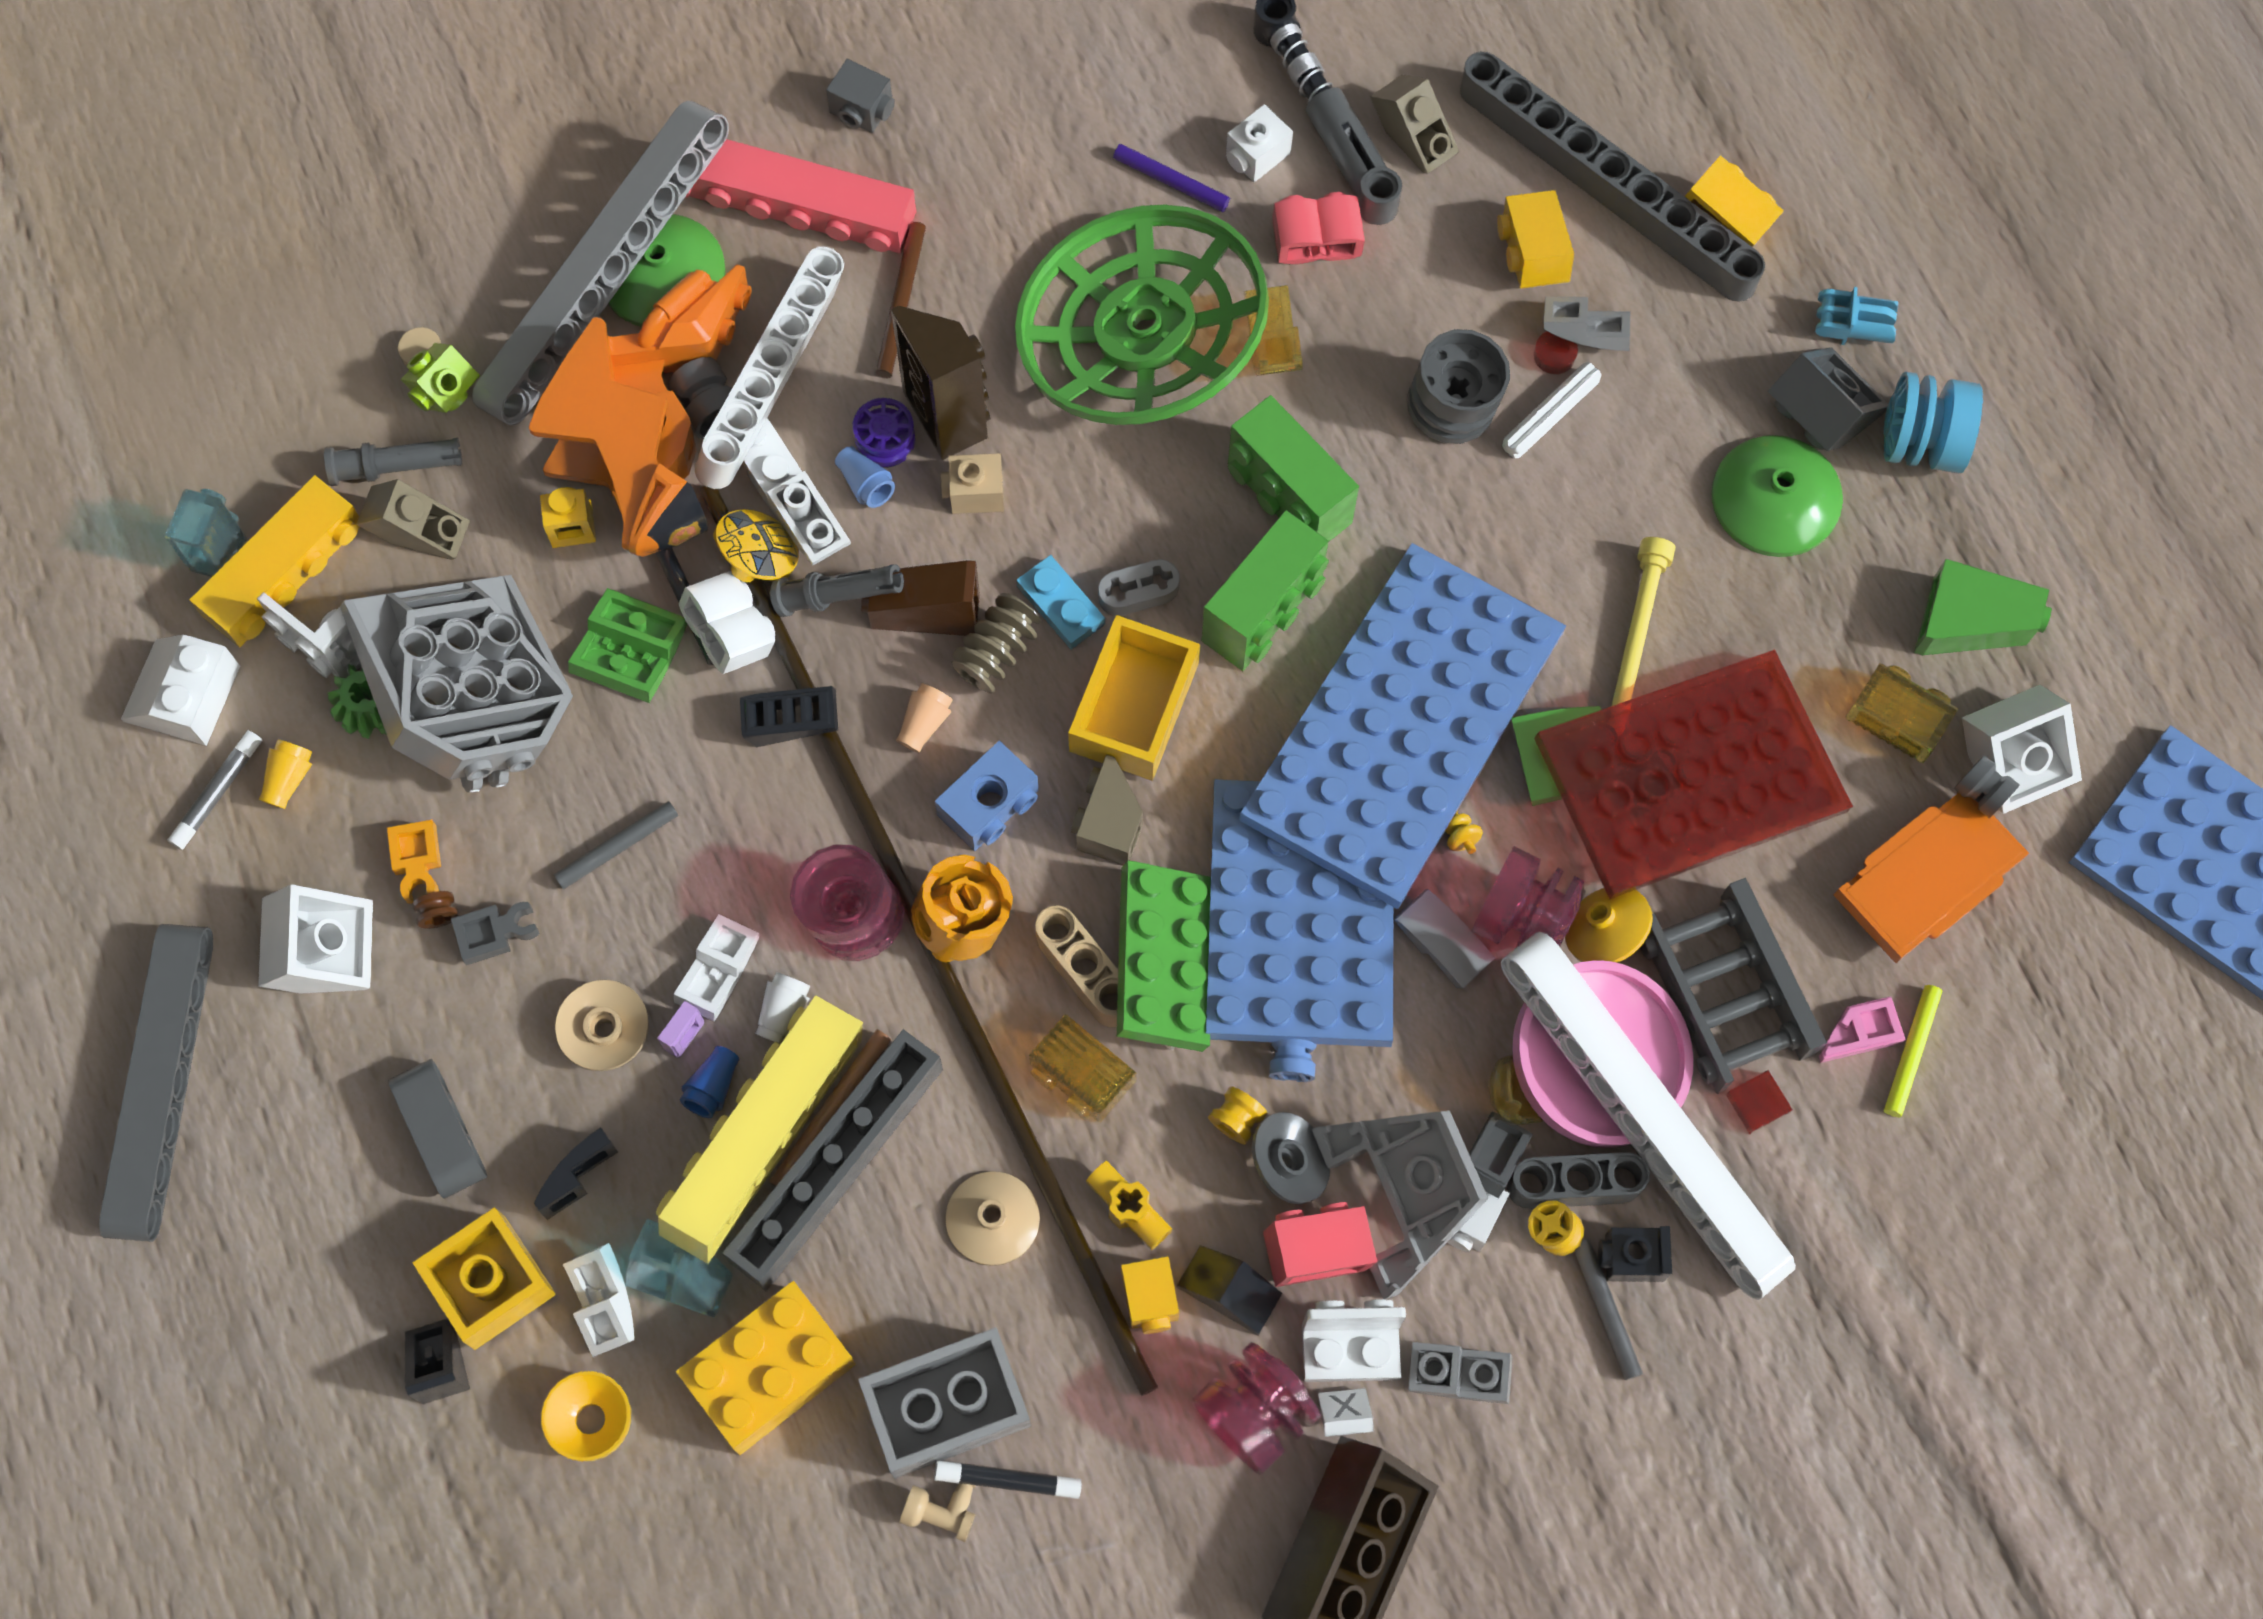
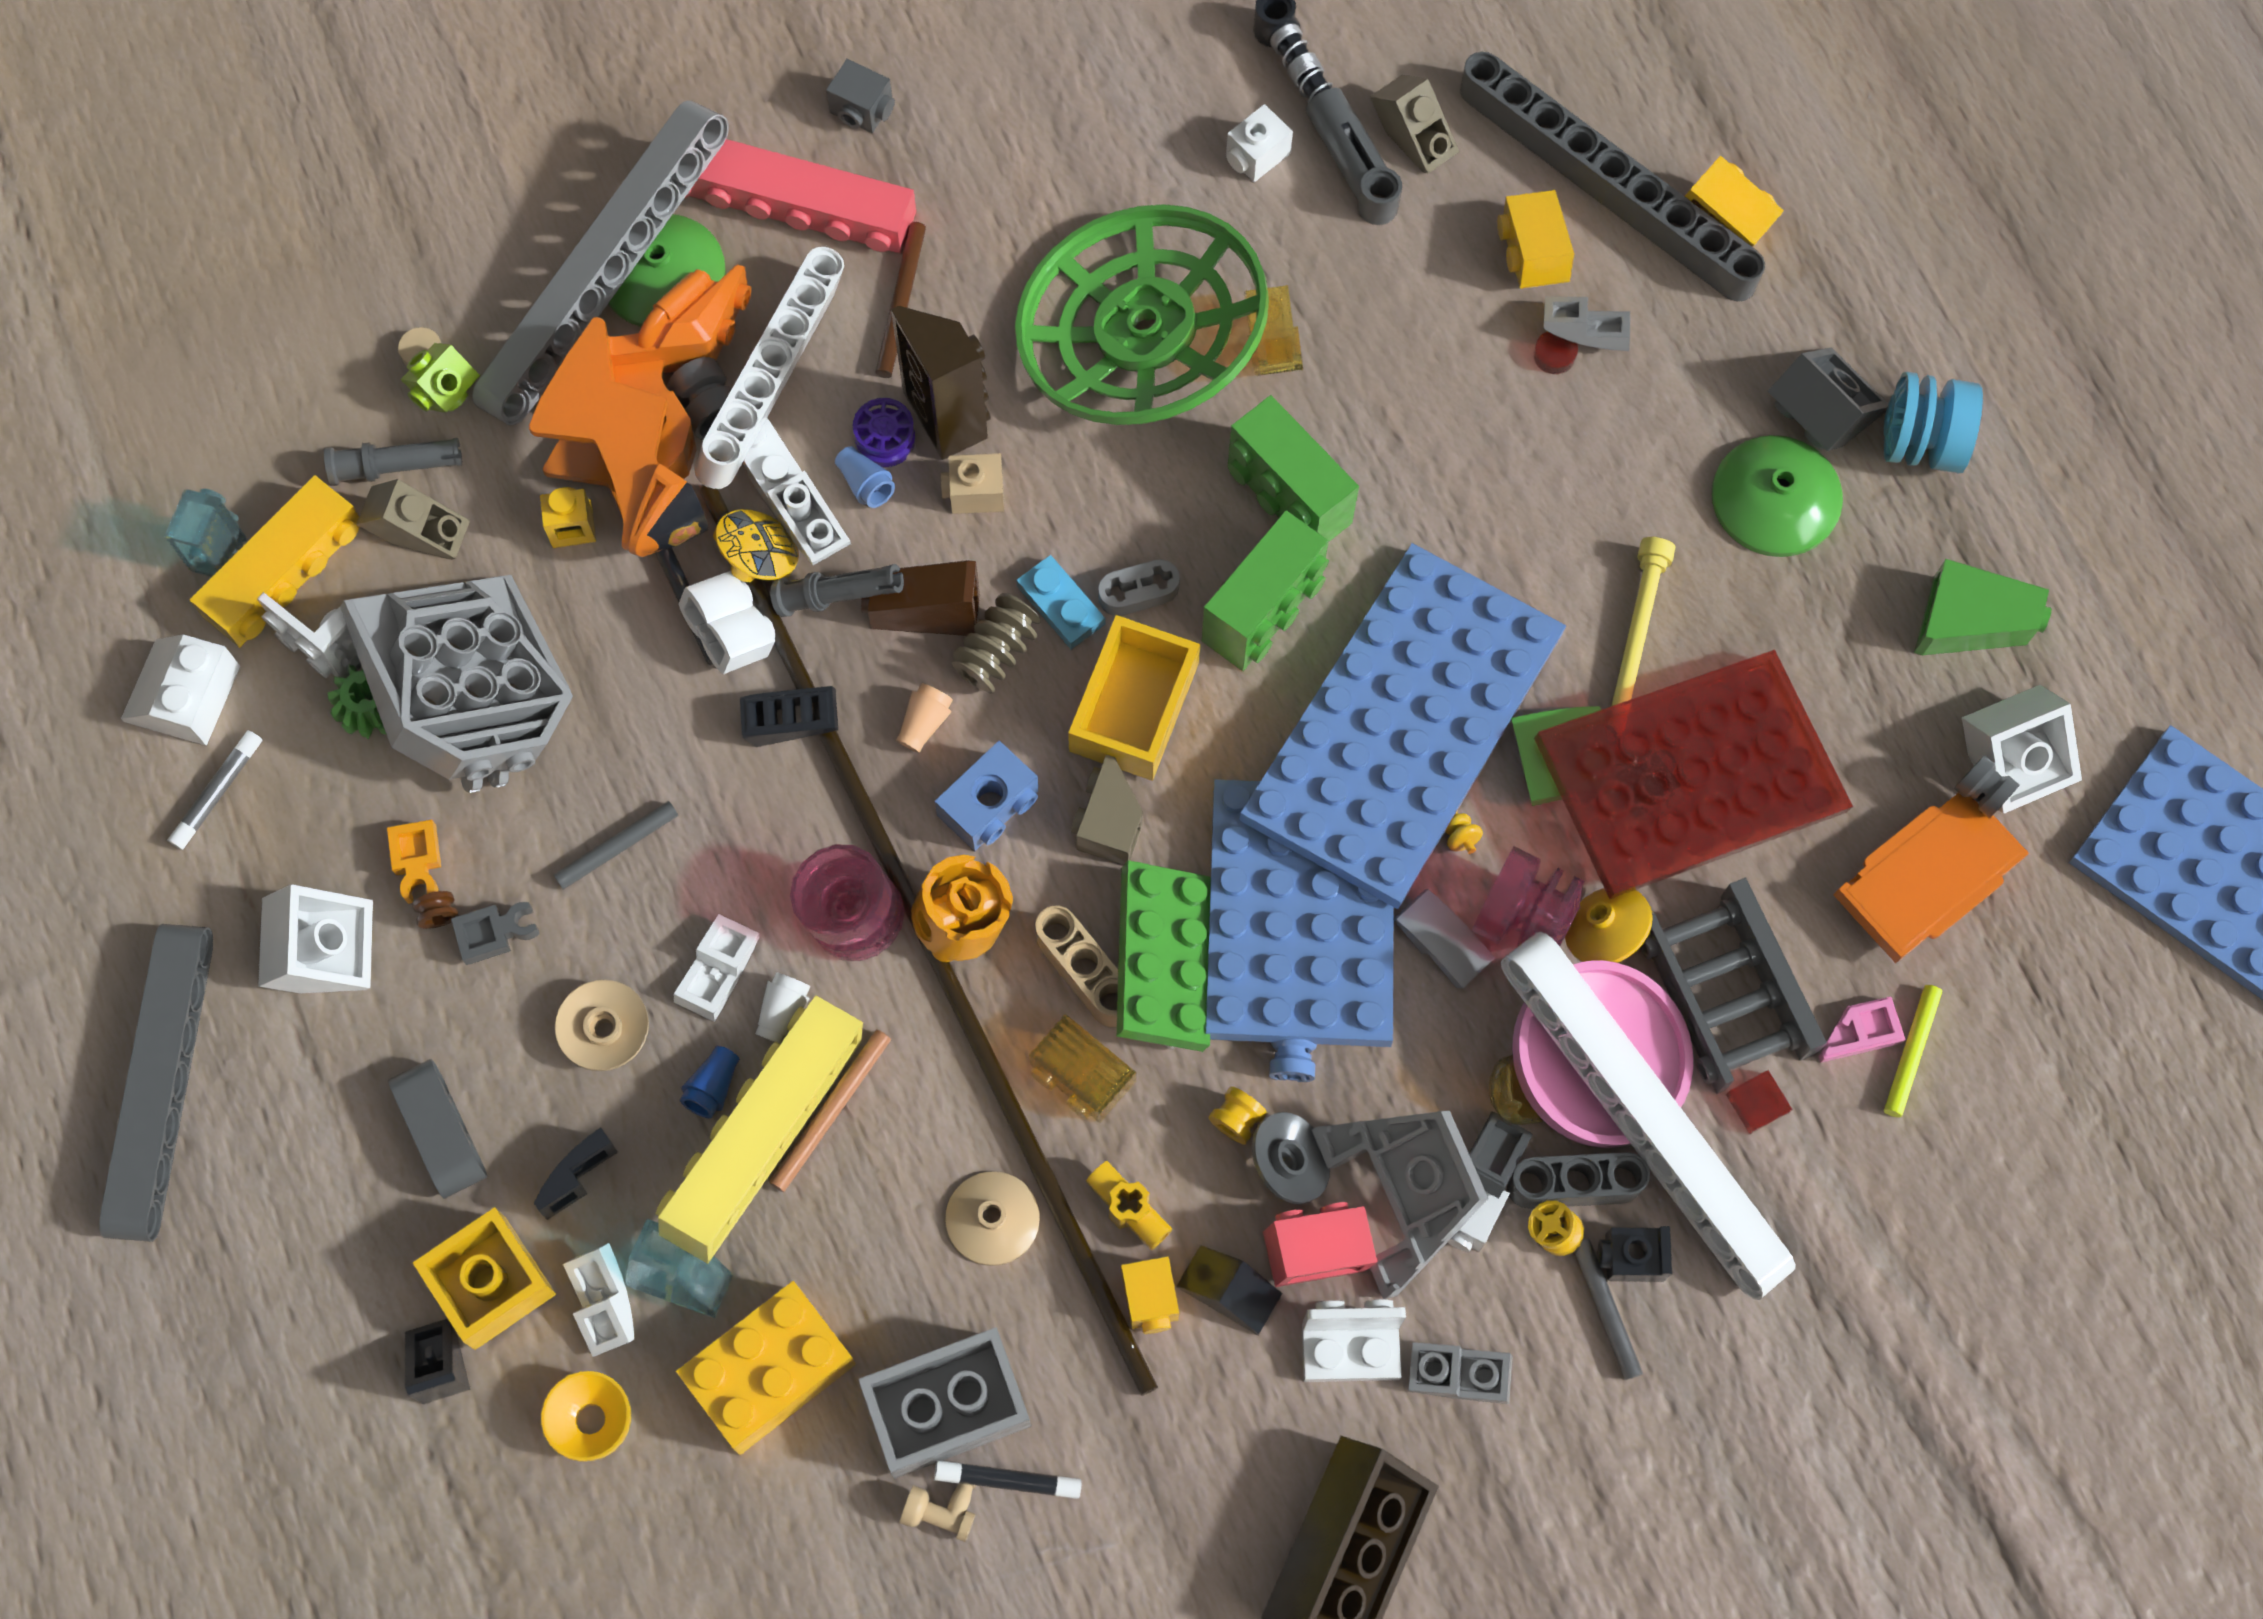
yellow cone [259,739,313,809] -> none
bright green slope [568,588,687,703] -> none
lavender tile [657,1001,704,1058] -> none
dark grey brick [723,1029,943,1292] -> none
dark purple bar [1113,143,1230,212] -> none
clear pink wheel [1191,1342,1322,1475] -> none
coral brick [1272,192,1365,264] -> none
white tile [1318,1388,1373,1437] -> none
dark grey wheel [1407,329,1510,444] -> none
white axle [1502,362,1601,458] -> none
medium azure arm [1815,287,1898,345] -> none
clear yellow brick [1846,663,1958,763] -> none

